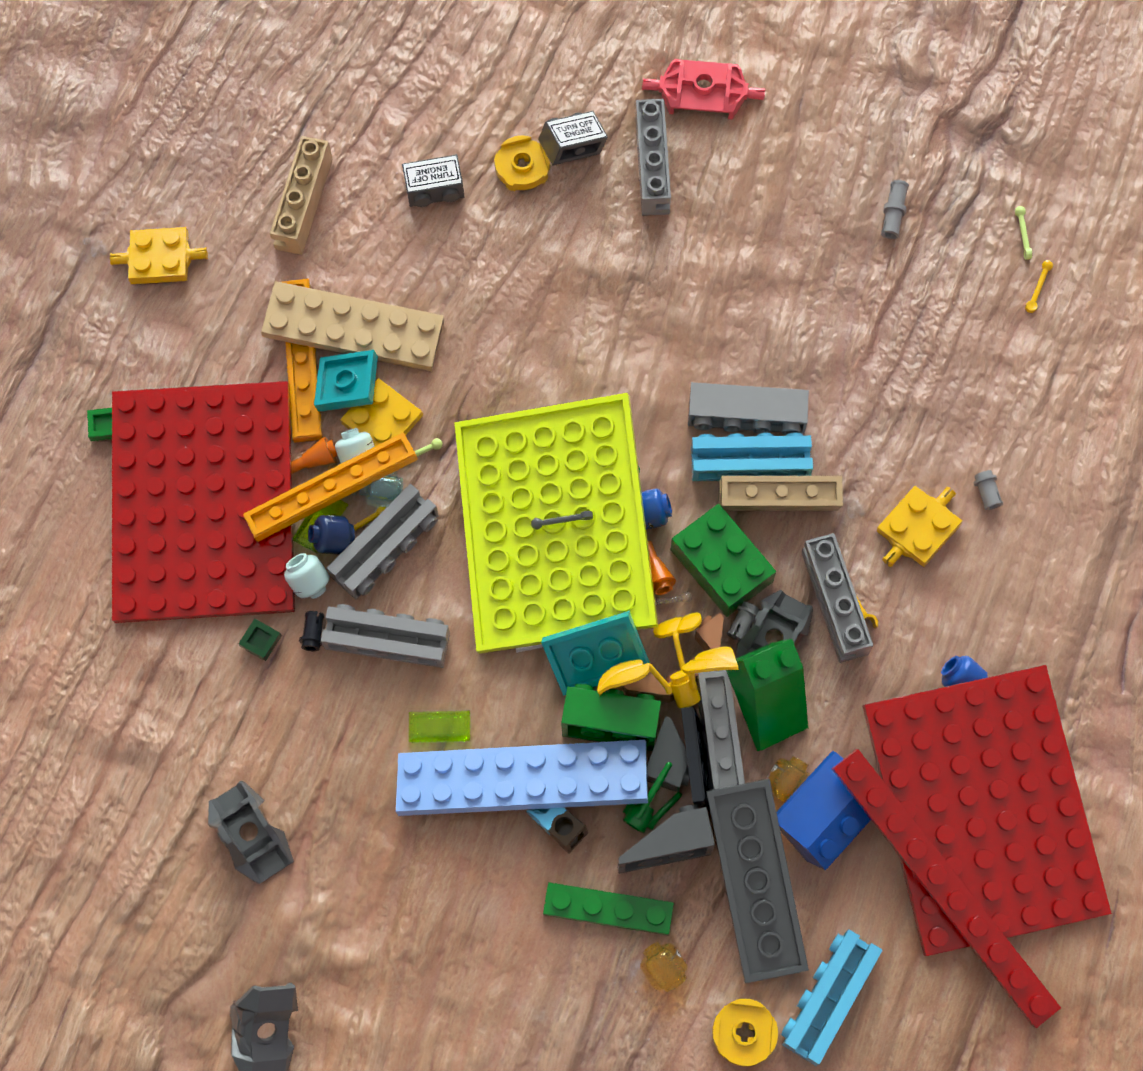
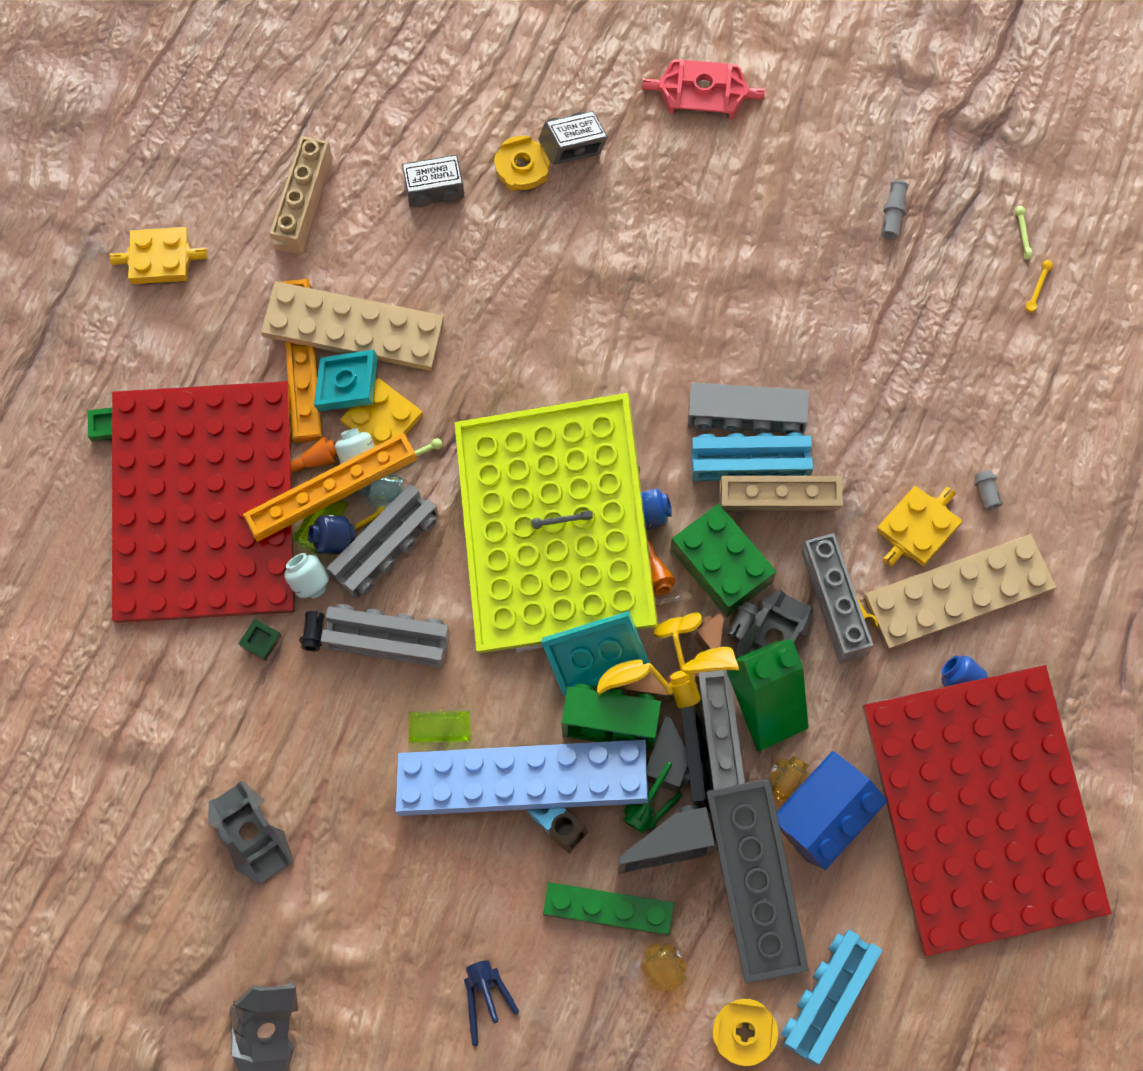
light grey brick [635,99,671,216] -> none
red plate [832,749,1061,1028] -> none
none -> dark blue plant [464,960,519,1046]
none -> tan plate [864,534,1056,651]

